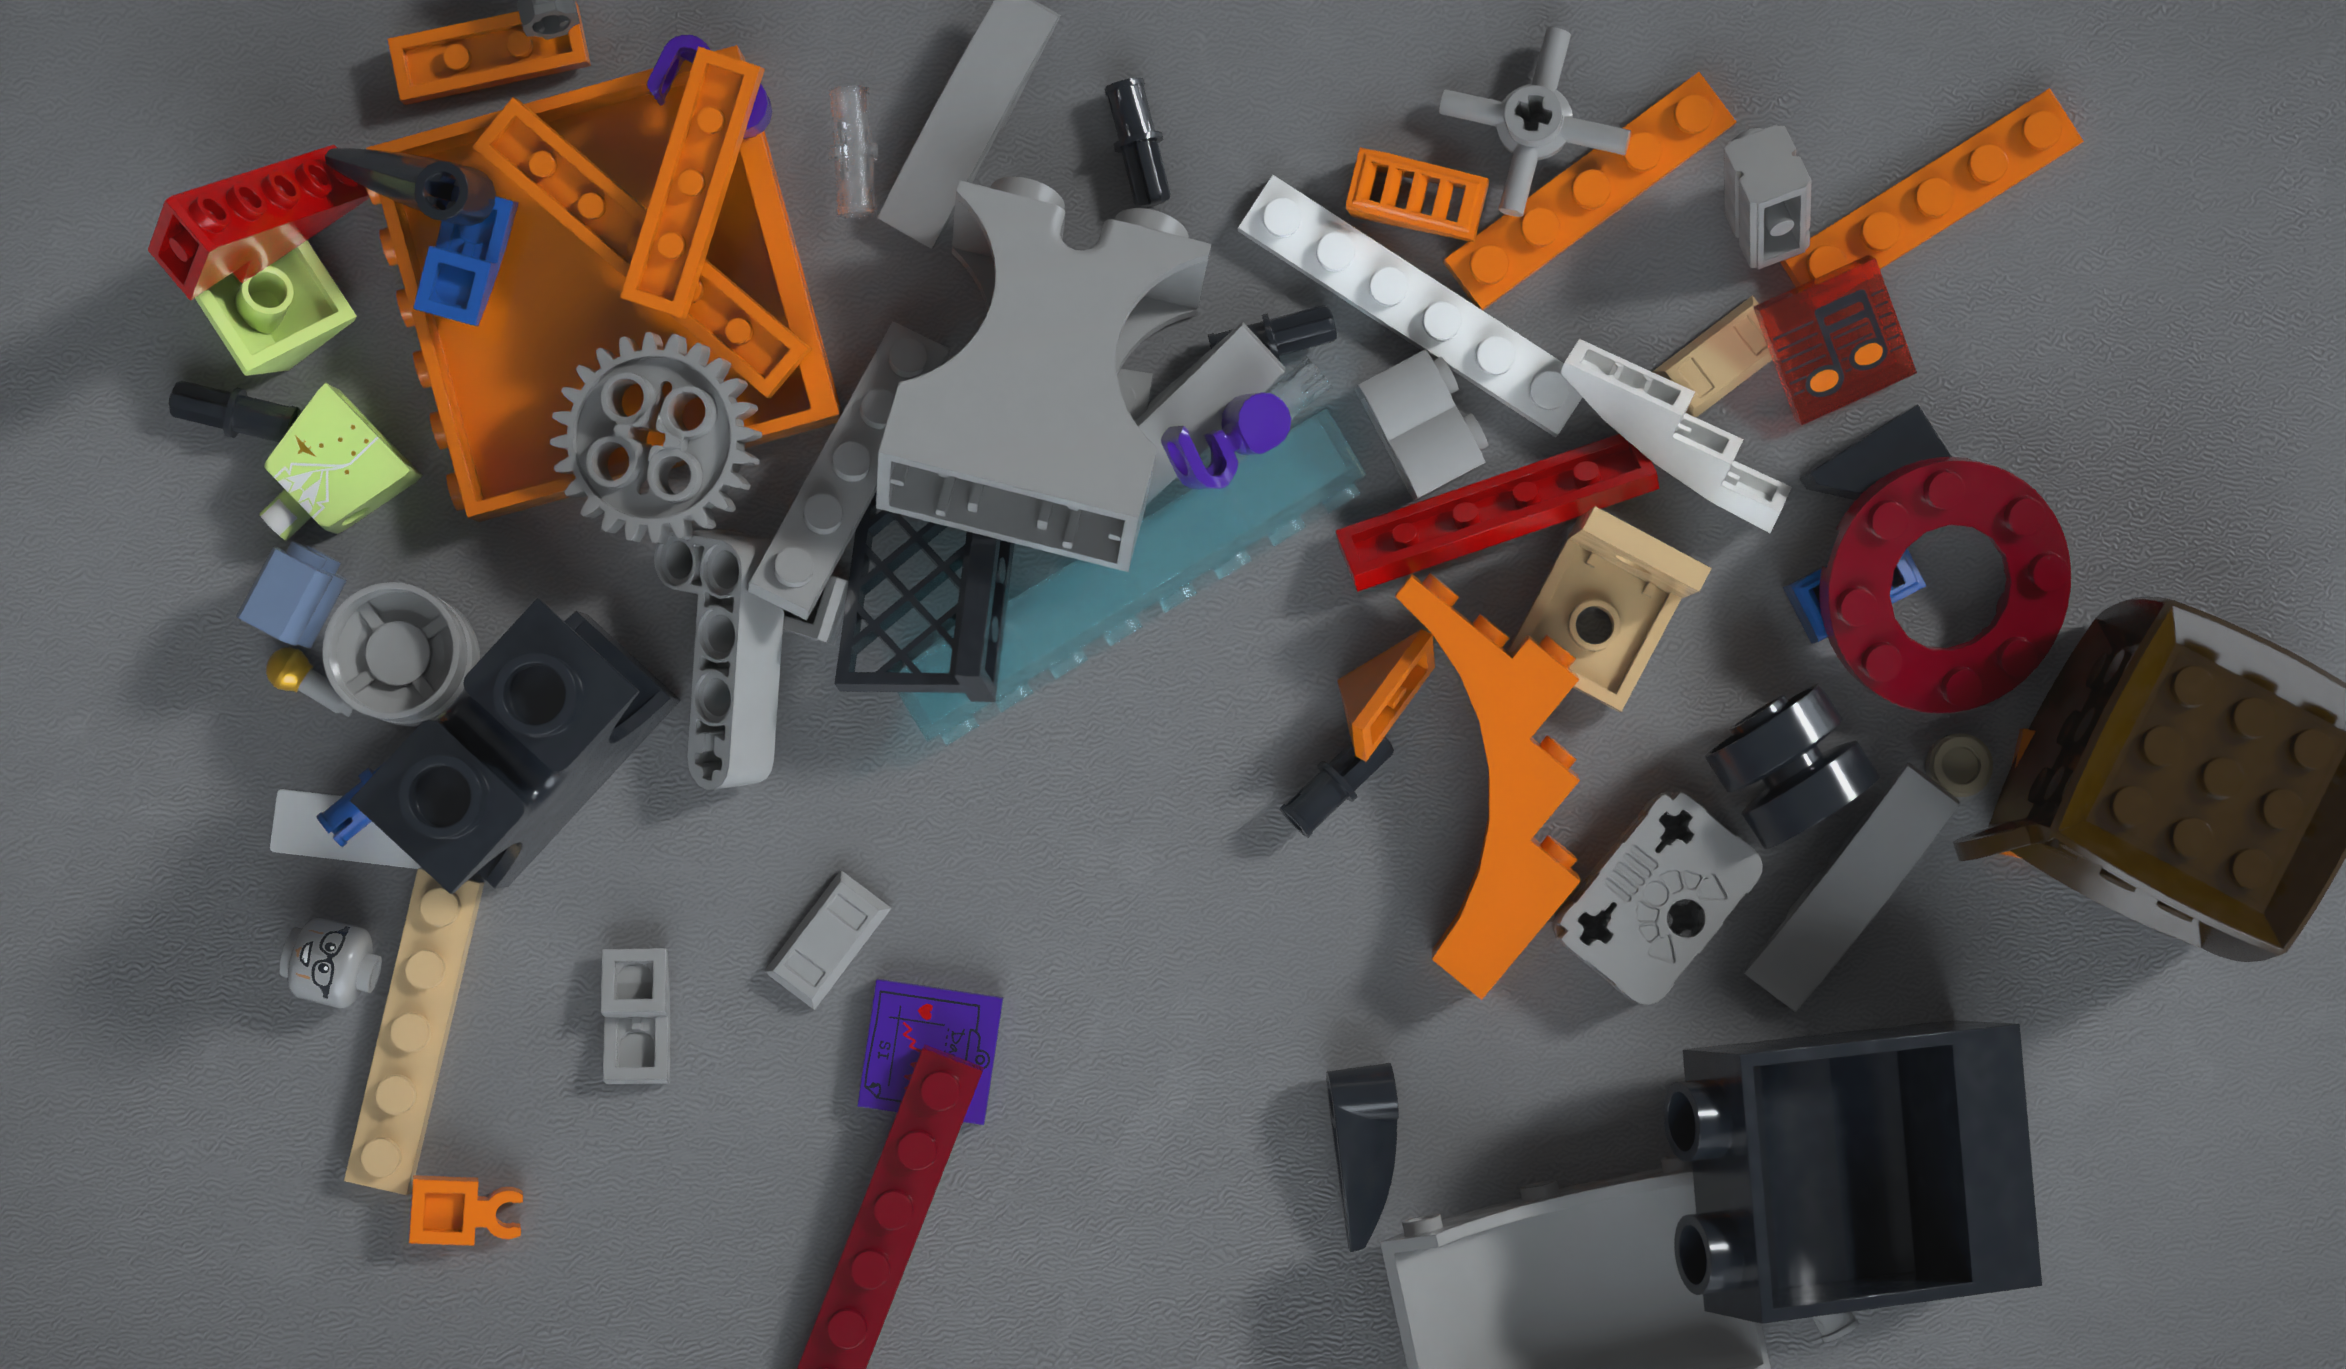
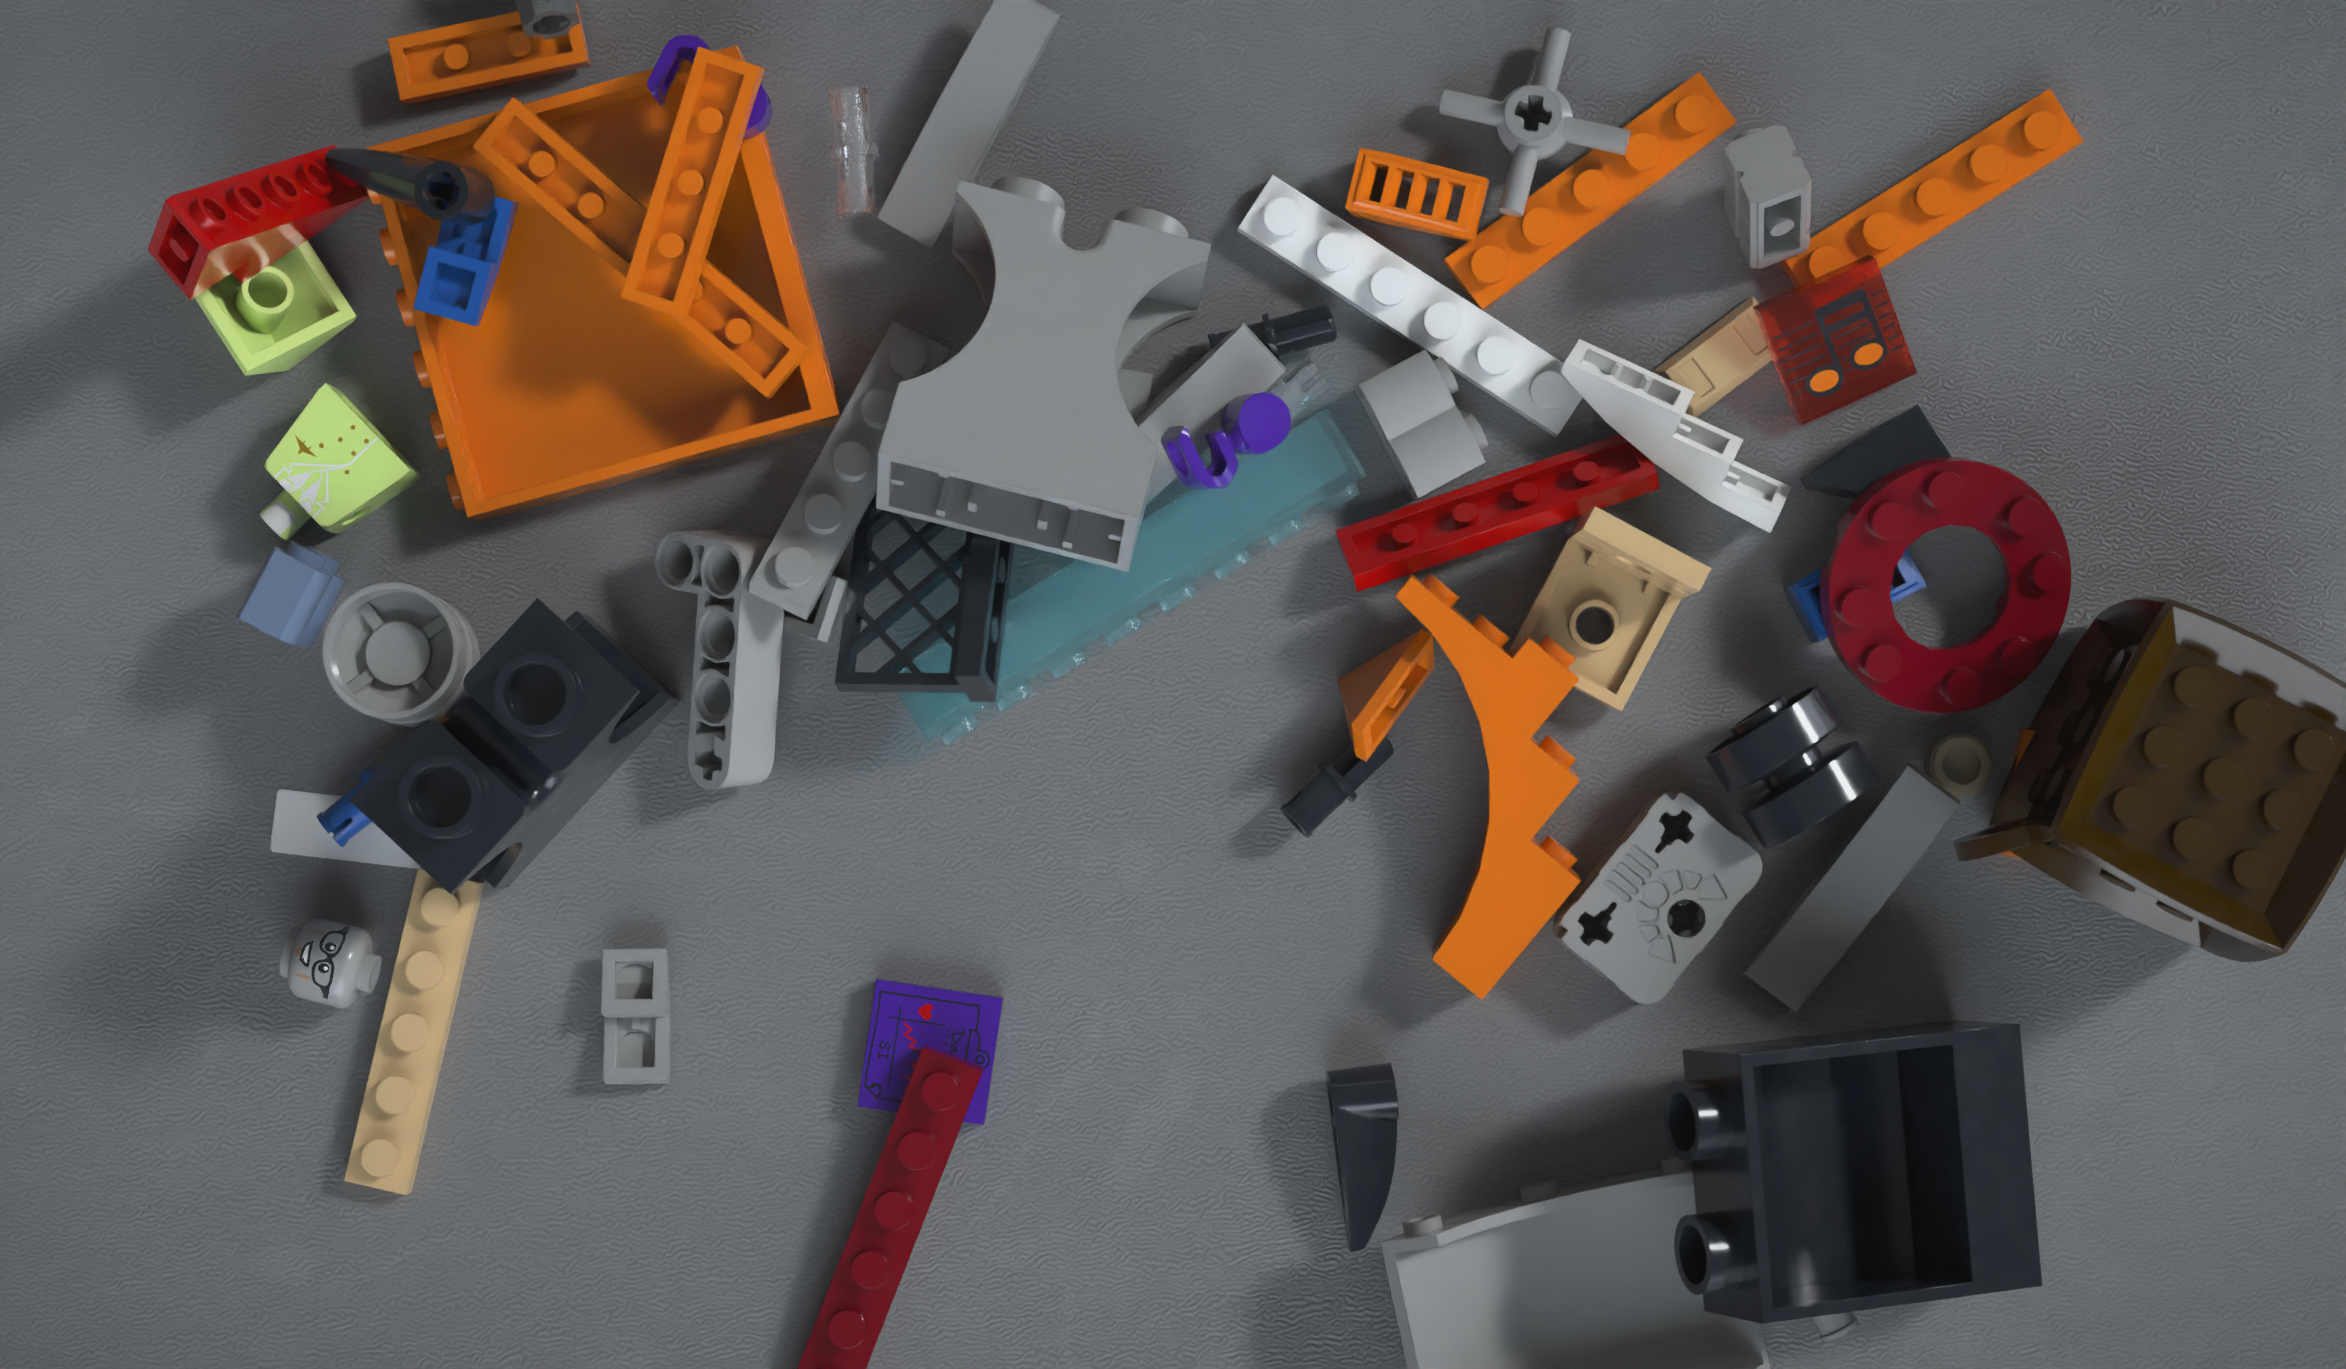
black axle [168,381,301,442] -> none
piece [266,647,355,717] -> none
orange plate [409,1175,523,1246] -> none
light grey gear [550,332,762,544] -> none
light grey tile [764,870,891,1010] -> none
black axle [1104,78,1171,208] -> none

